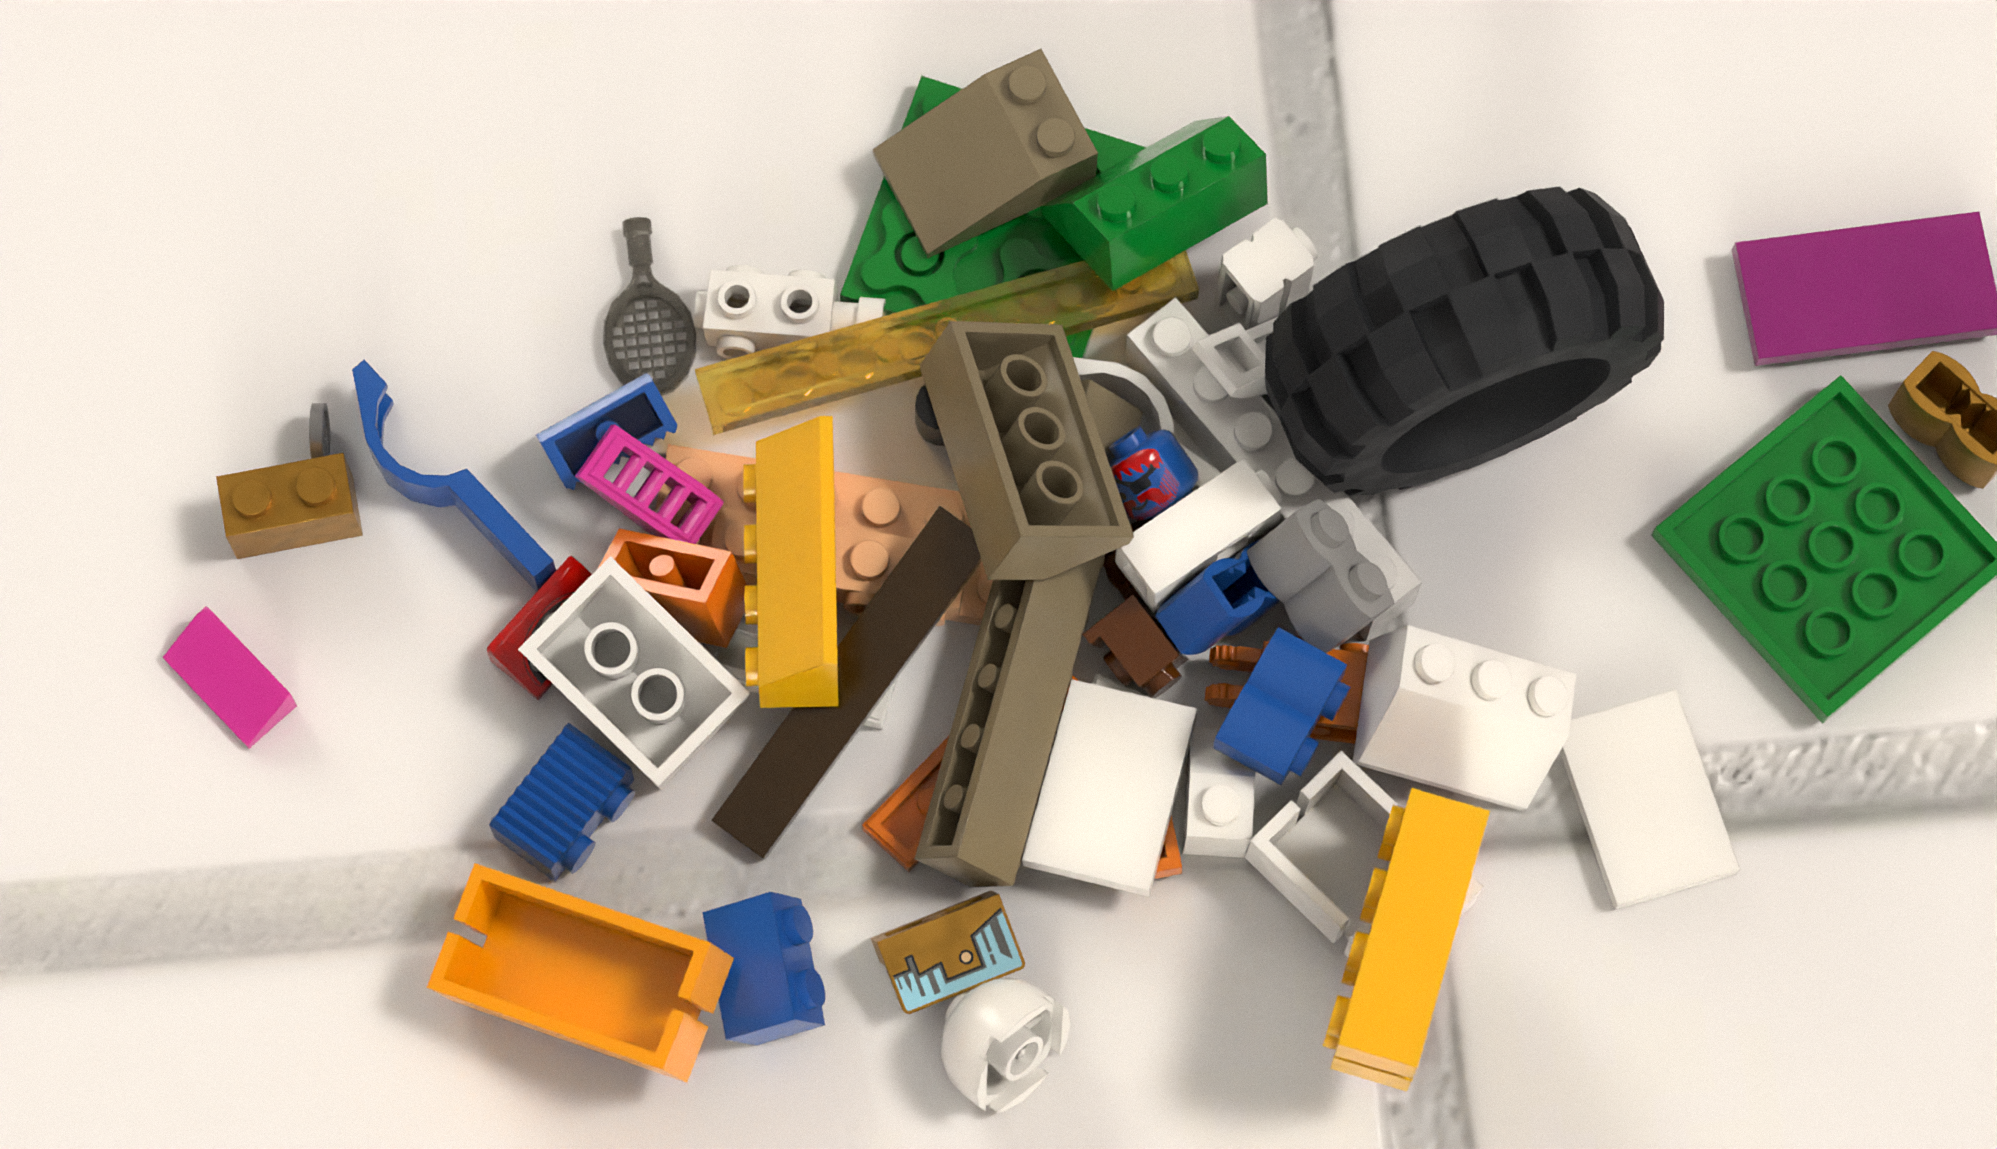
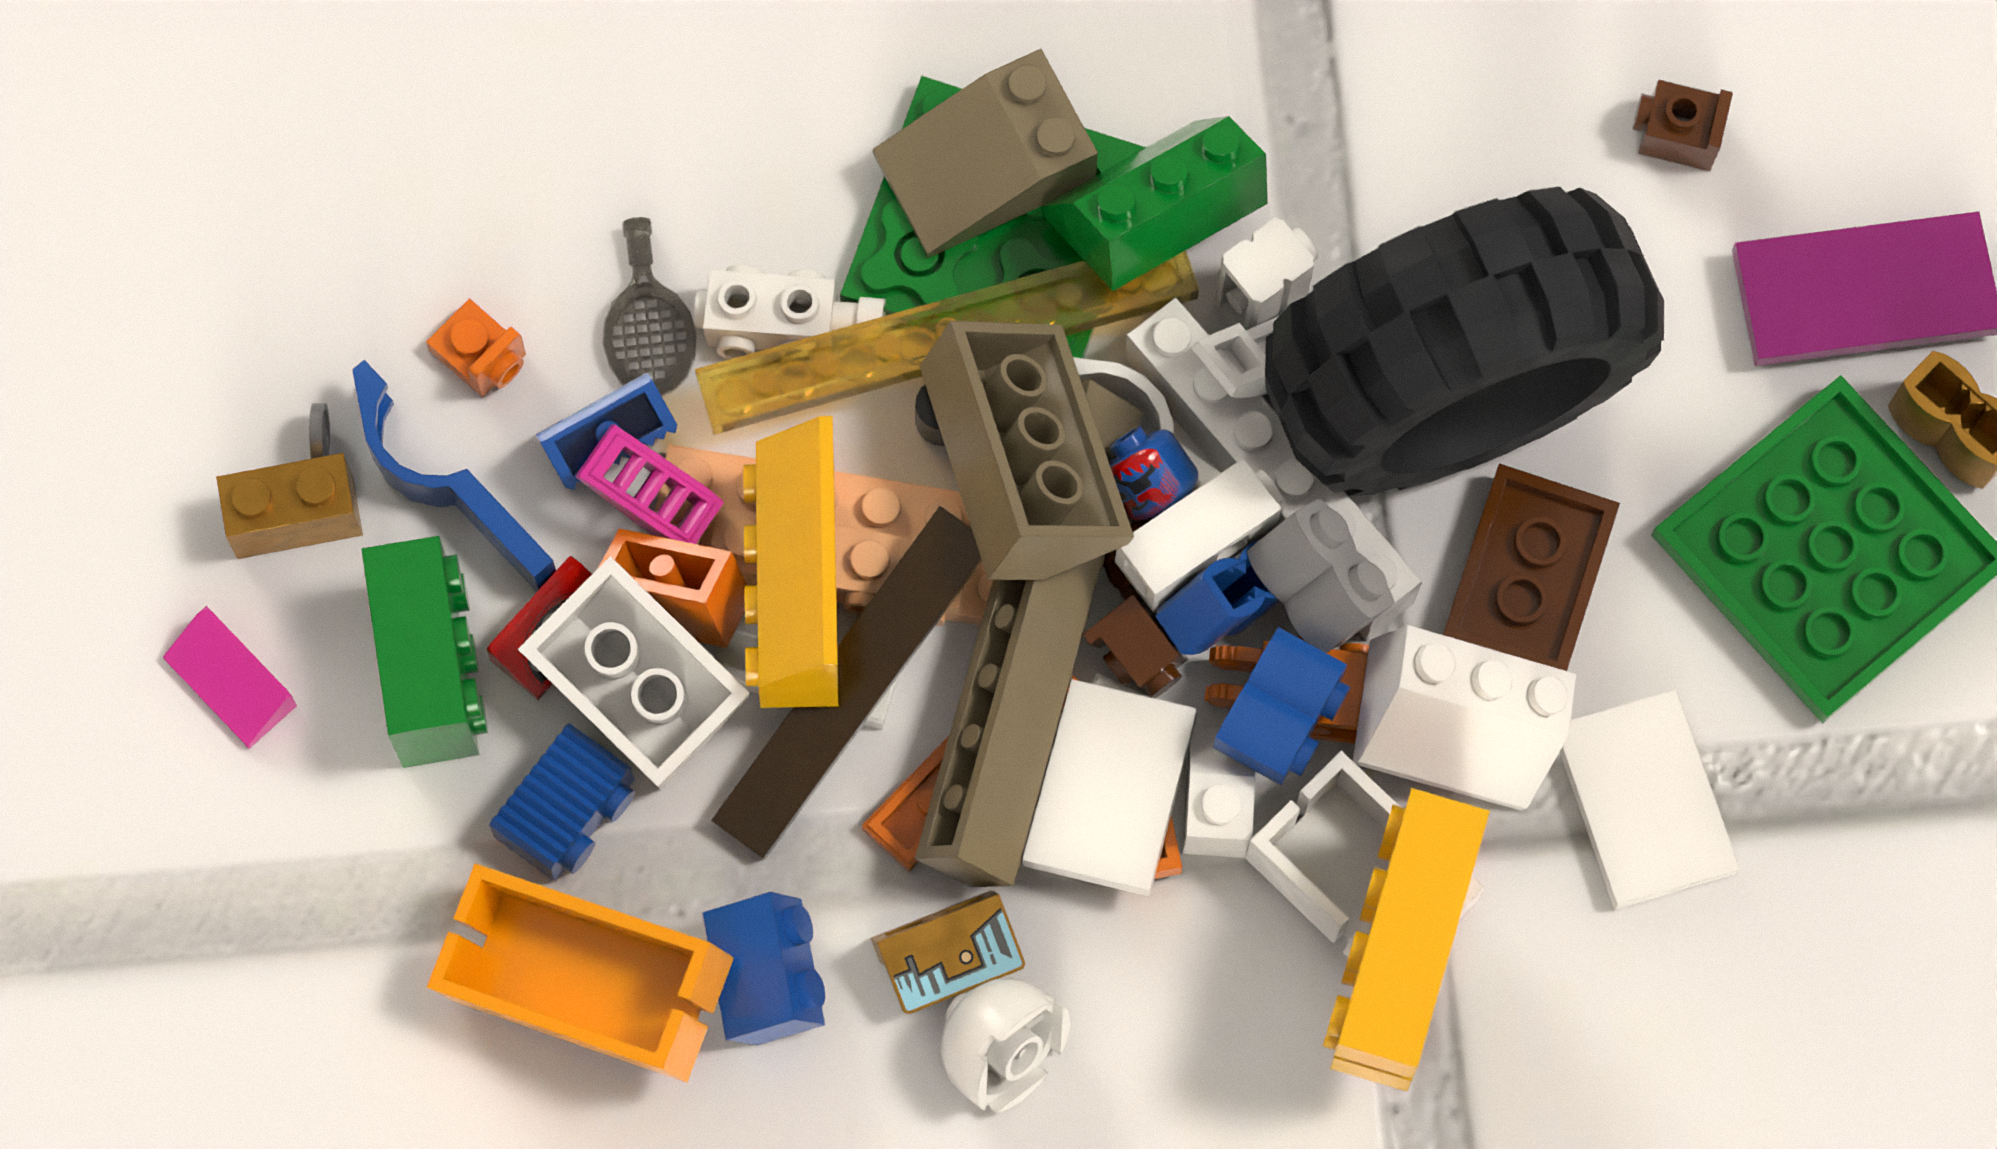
none -> green brick [361,536,488,768]
none -> orange bracket [426,298,526,398]
none -> reddish brown plate [1442,463,1620,671]
none -> reddish brown brick [1632,79,1733,171]

